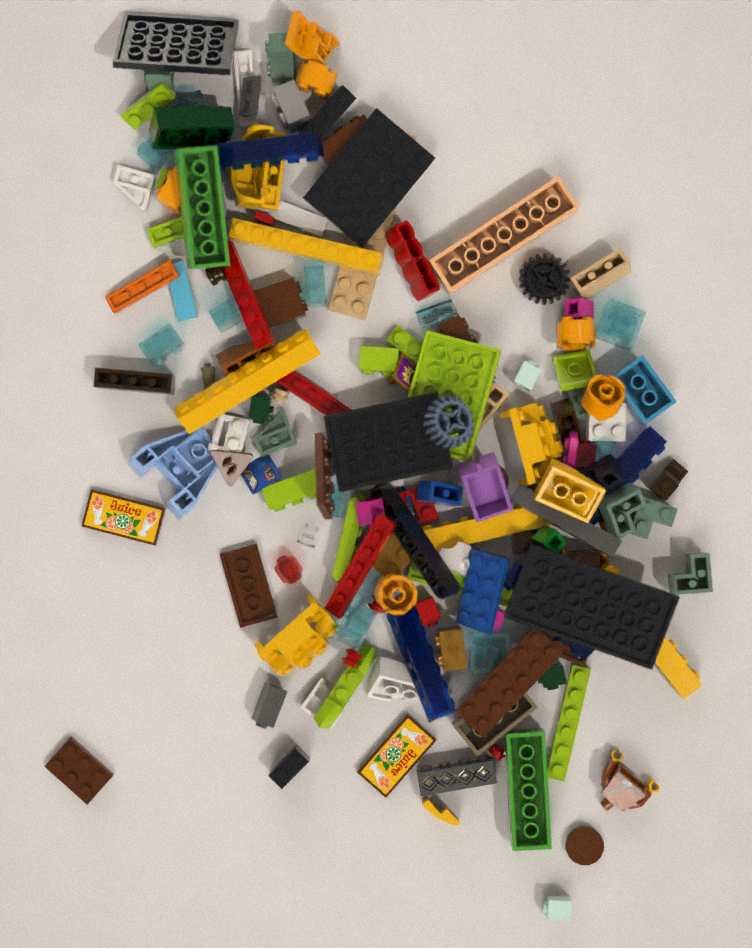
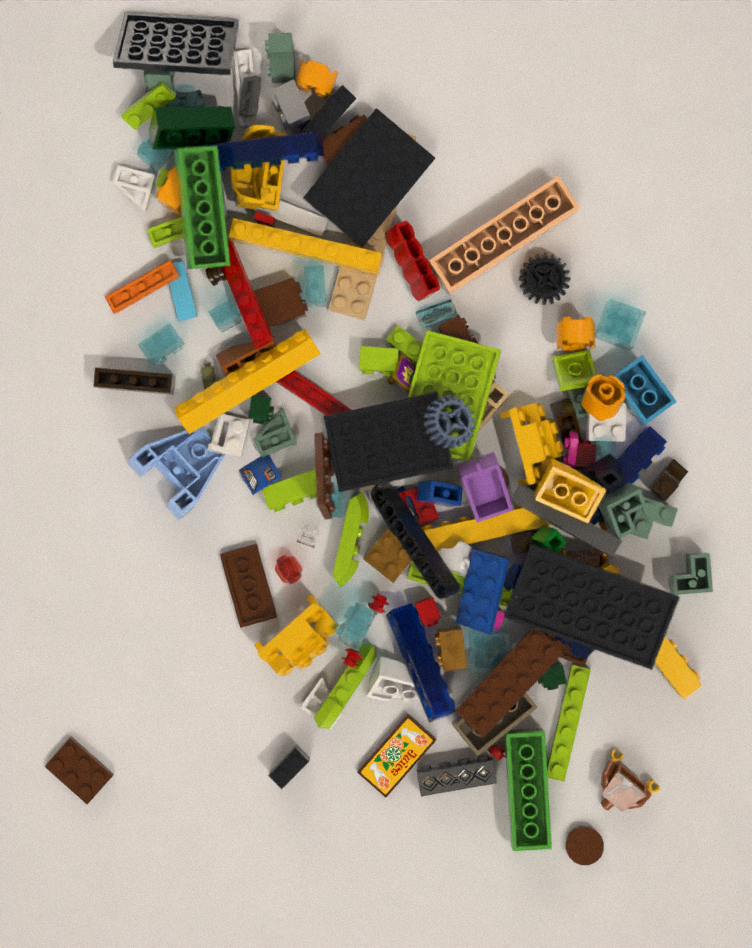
tile [81,489,166,546] -> none
piece [211,450,253,486] -> none
dark grey brick [251,682,288,729] -> none
tan plate [271,387,289,403] -> none
light orange slope [285,10,340,65] -> none
red plate [324,513,397,619] -> none
dark pink brick [355,498,385,528] -> none
light orange brick [374,573,417,615] -> none
yellow slope [422,796,460,826] -> none
light aqua brick [512,360,542,391] -> none
light aqua brick [543,895,572,921] -> none
dark pink brick [565,298,594,320] -> none
tan brick [570,248,631,299] -> none

